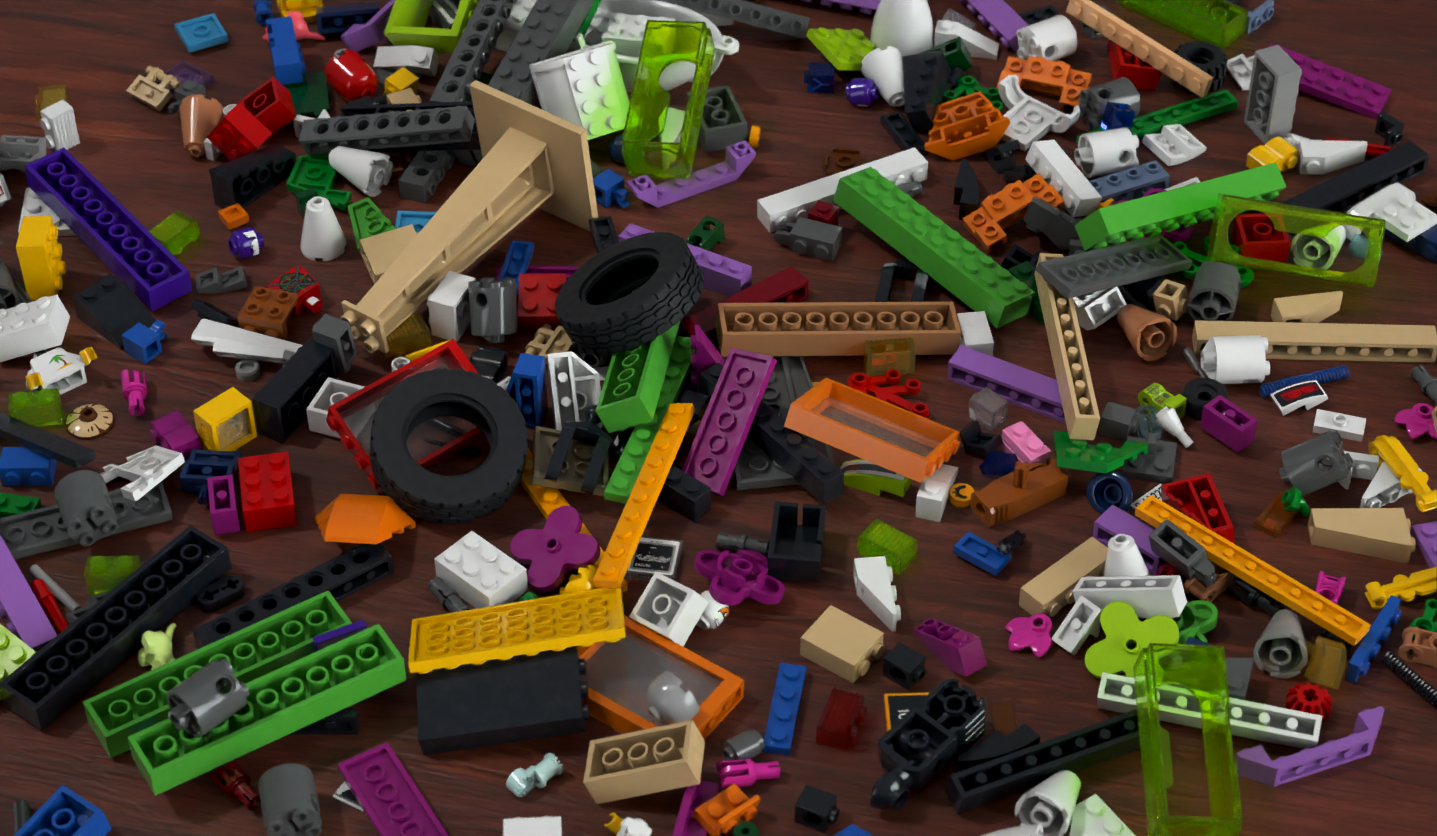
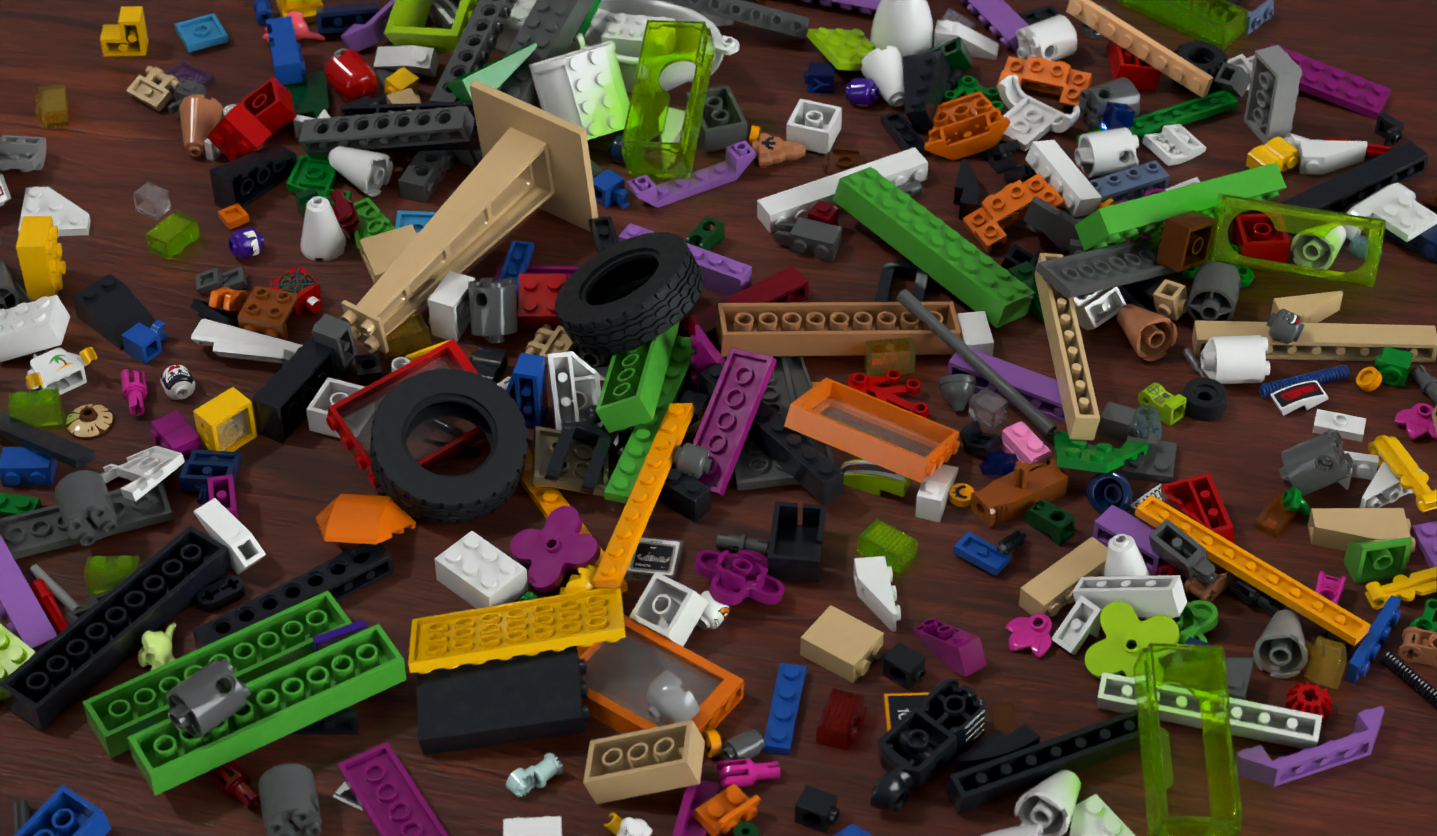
dark purple brick [25,147,192,312] -> none
white brick [40,100,80,151] -> none
light grey tile [235,359,260,381] -> none
red brick [238,451,298,533] -> none
dark grey pin [428,577,471,613] -> none
white cone [1155,406,1193,448] -> none
magenta brick [1200,395,1258,453] -> none
none -> yellow brick [100,6,149,57]
none -> clear brick [133,182,172,220]
none -> white head [160,365,196,400]
none -> white slope [193,498,266,575]
none -> orange piece [209,286,249,311]
none -> dark red arm [330,189,360,232]
none -> black brick [355,353,382,387]
none -> wedge [446,43,537,102]
none -> dark grey head [673,443,712,479]
none -> light orange tile [702,729,722,758]
none -> nougat rock [752,133,806,168]
none -> white brick [786,99,842,154]
none -> dark grey piece [897,289,1058,437]
none -> dark grey helmet [939,374,976,413]
none -> dark green leg [1024,500,1074,547]
none -> reddish brown brick [1157,210,1216,272]
none -> dark grey brick [1214,62,1251,98]
none -> dark grey head [1266,309,1305,344]
none -> bright green slope [1343,537,1412,584]
none -> light orange tile [1356,367,1382,392]
none -> green brick [1374,346,1414,386]

